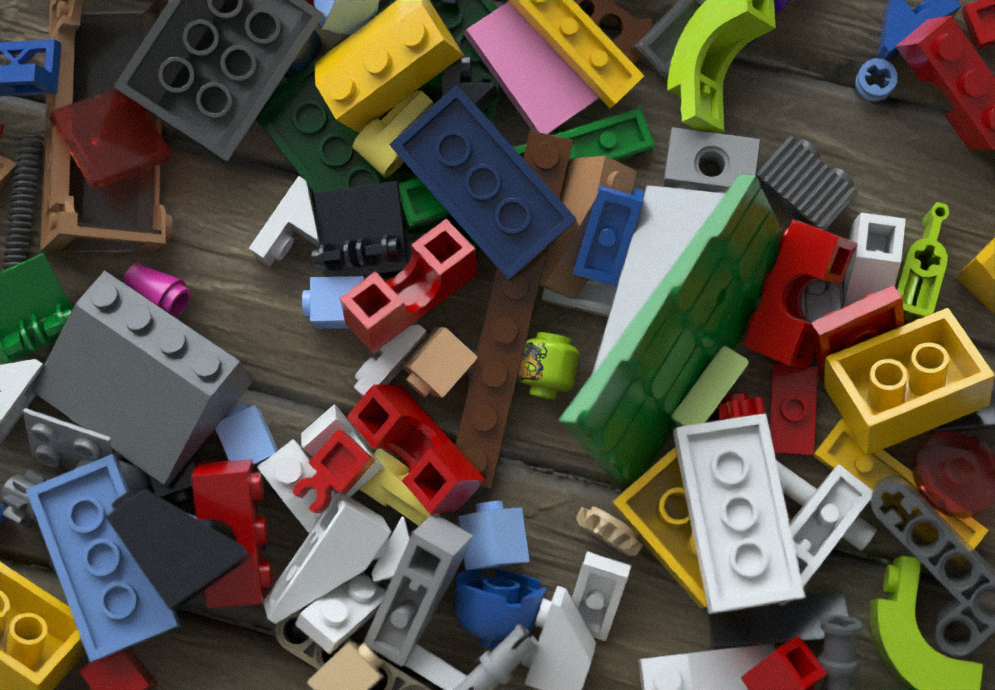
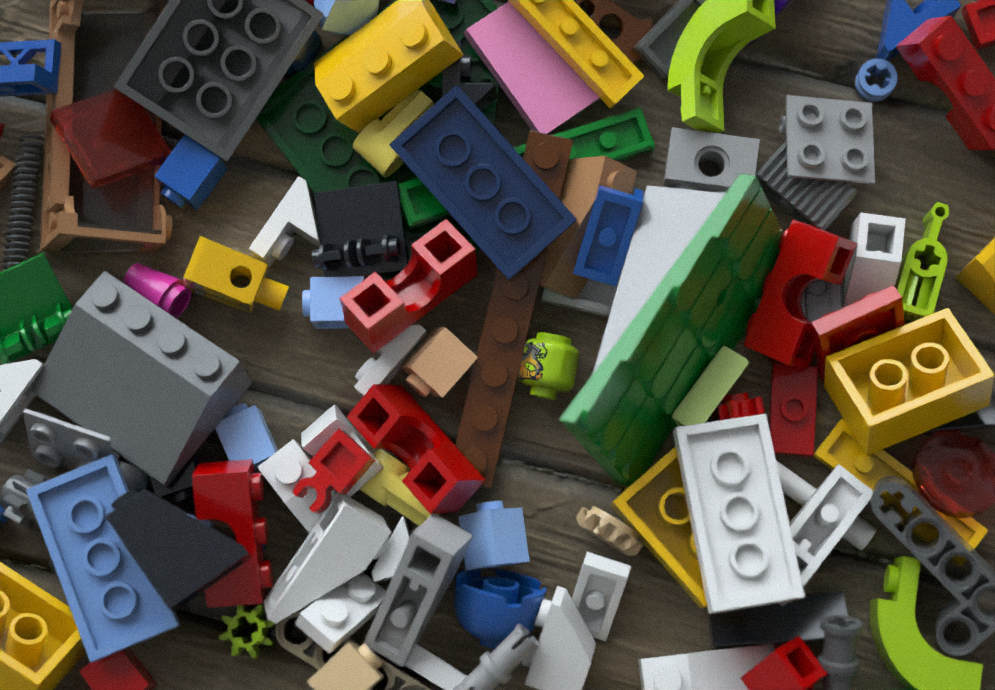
none -> blue brick [154,134,227,211]
none -> yellow torso [183,236,289,313]
none -> lime gear [219,604,277,658]
none -> light grey hinge [779,95,875,184]

